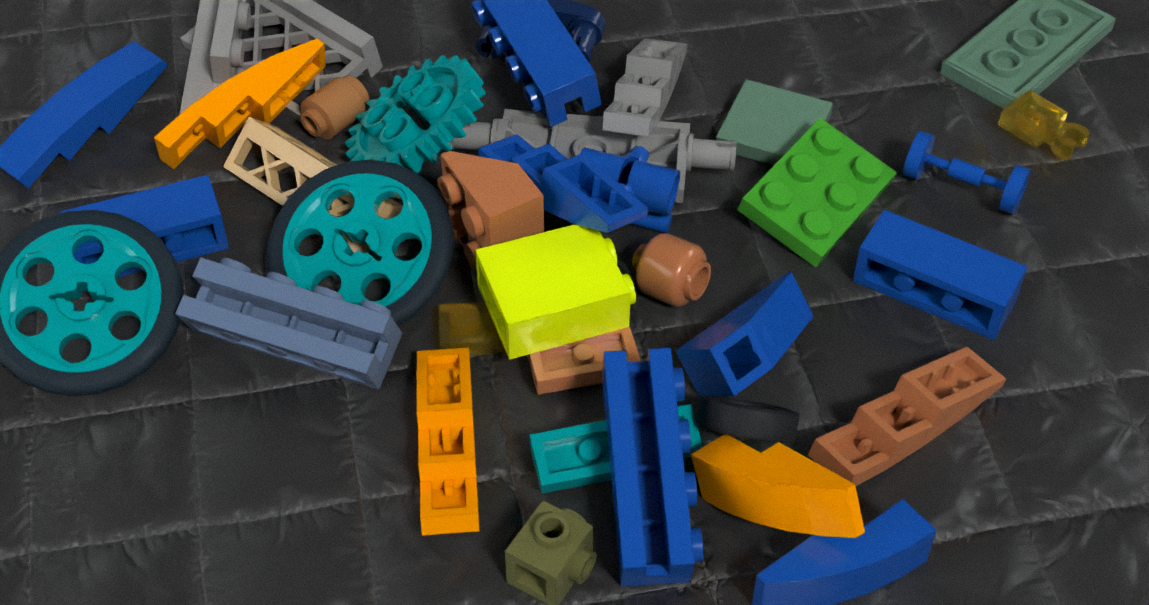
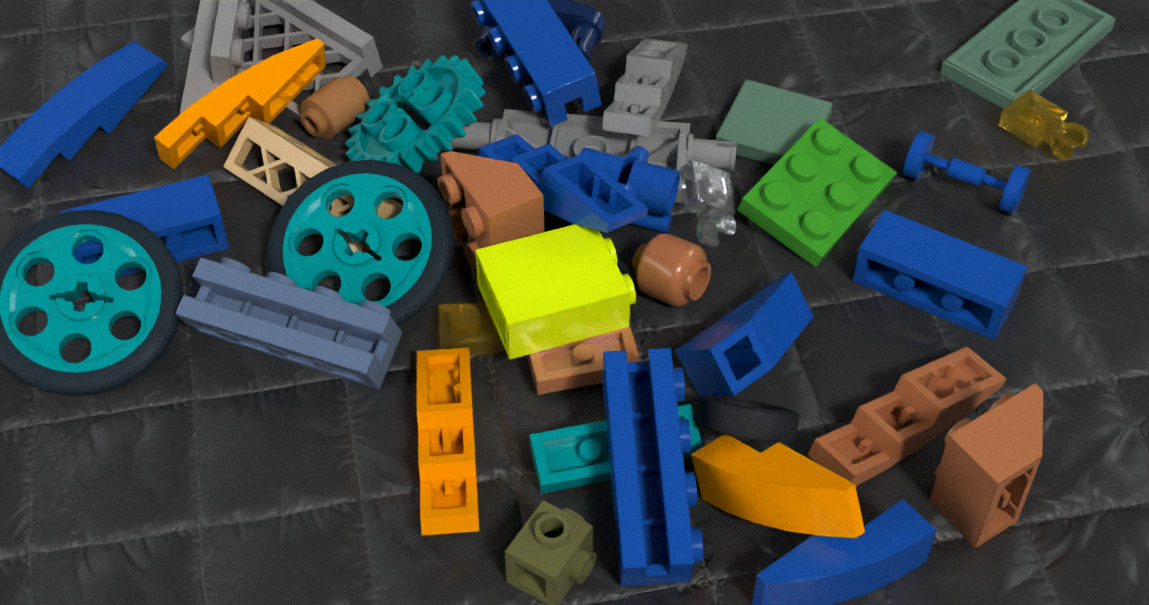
none -> clear plate [680,159,736,248]
none -> nougat slope [929,383,1043,548]

